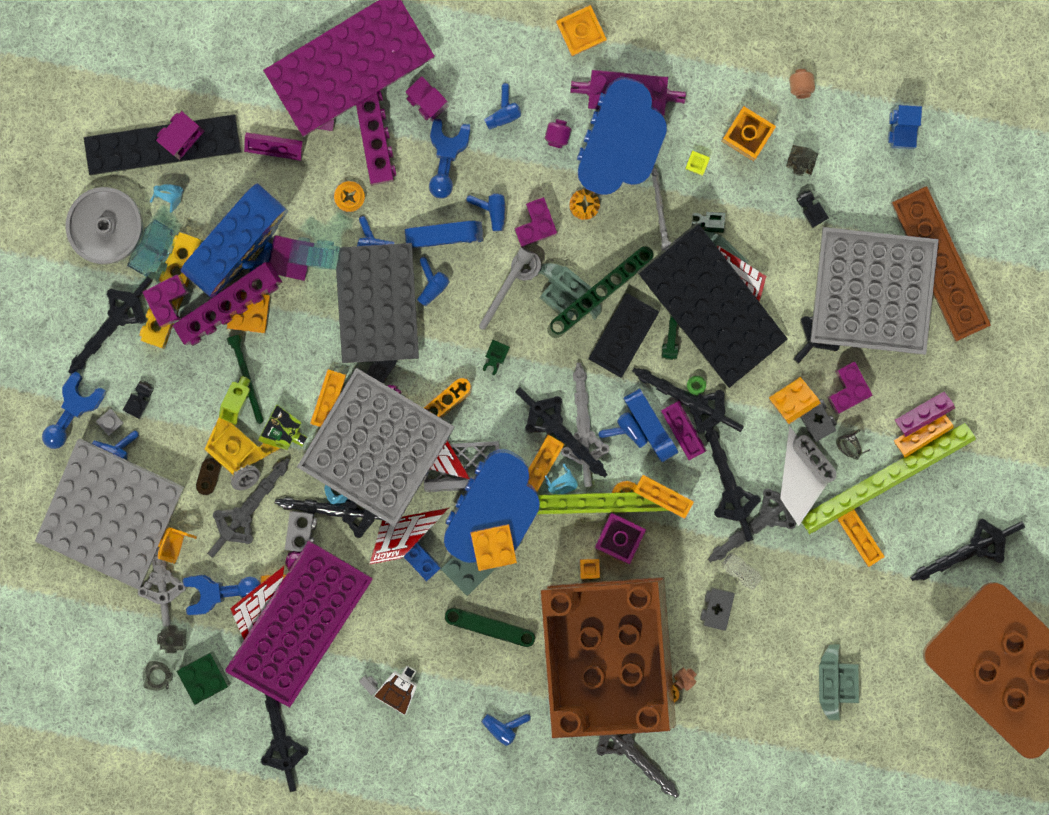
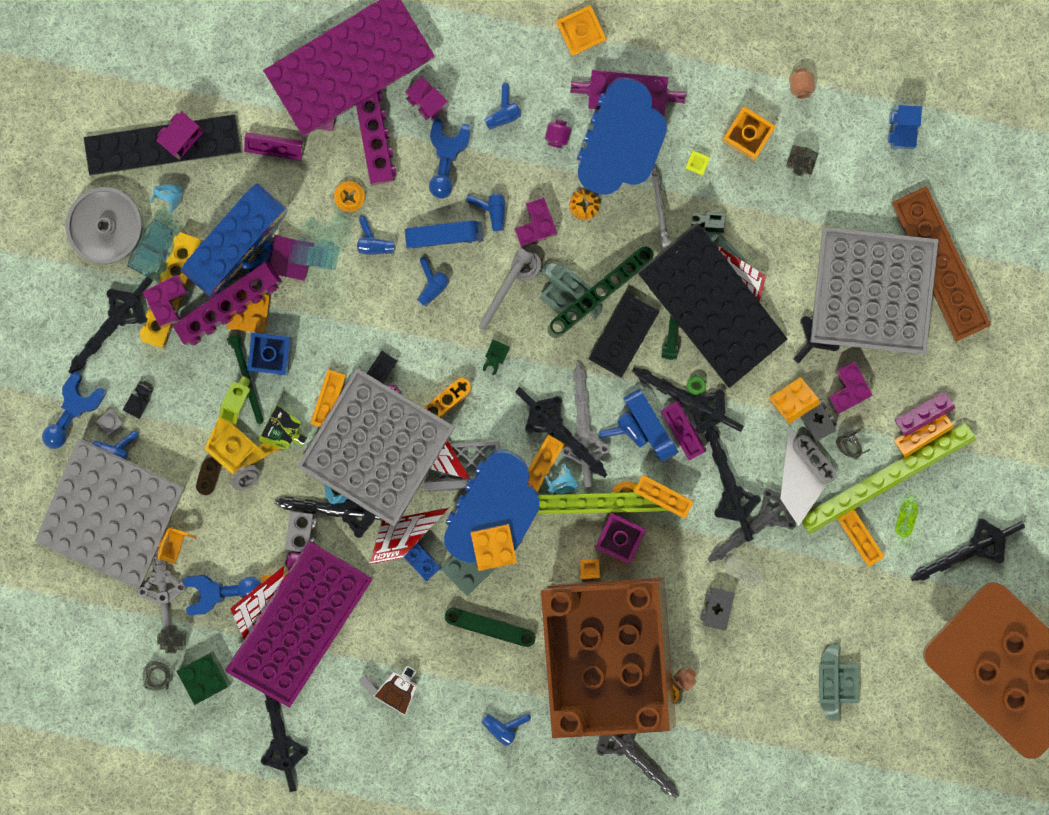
dark grey bar [207,457,290,558] -> none
dark grey plate [335,243,419,363] -> none
black plate [796,190,829,228] -> none
none -> blue brick [247,332,292,376]
none -> clear neon green beam [894,501,918,537]

